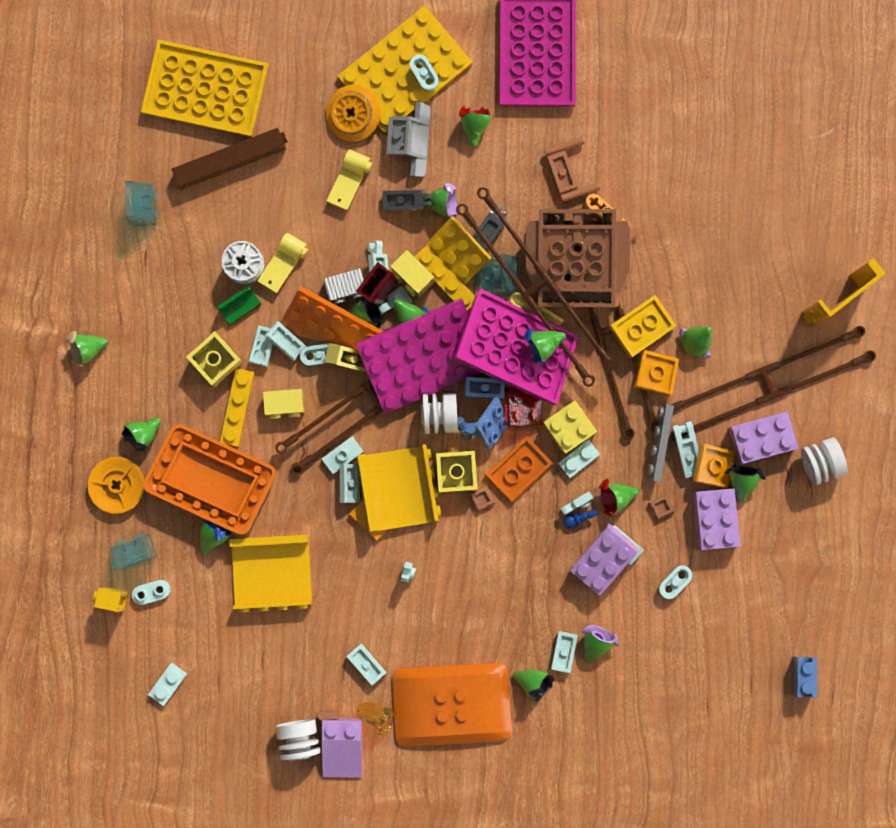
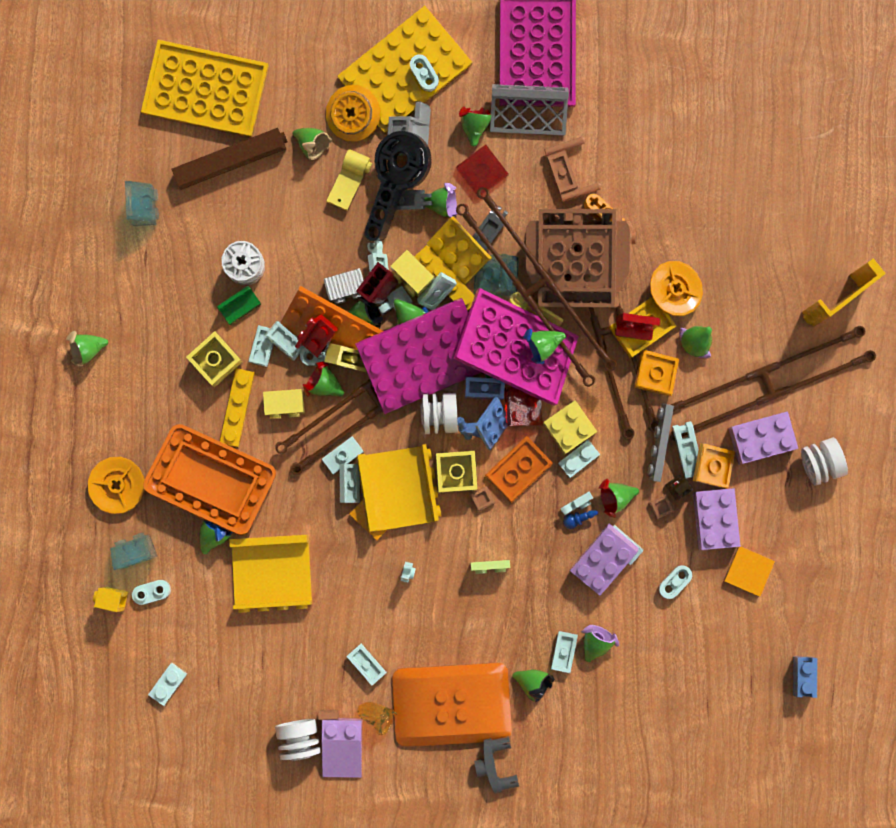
bright green hat [122,417,161,452] -> none
light yellow door [257,233,308,294] -> none
bright green hat [724,464,766,503] -> none
none -> hat [292,128,332,160]
none -> red bracket [295,314,338,358]
none -> bright green hat [303,361,344,397]
none -> black beam [365,131,432,241]
none -> light aqua plate [417,272,457,310]
none -> clear red plate [456,144,509,198]
none -> yellowish green plate [471,560,510,574]
none -> dark grey connector [474,736,519,793]
none -> light grey fence [490,84,569,135]
none -> red bracket [615,313,660,341]
none -> light orange piece [650,261,703,316]
none -> dark brown leg [665,475,693,500]
none -> light orange tile [724,547,775,597]

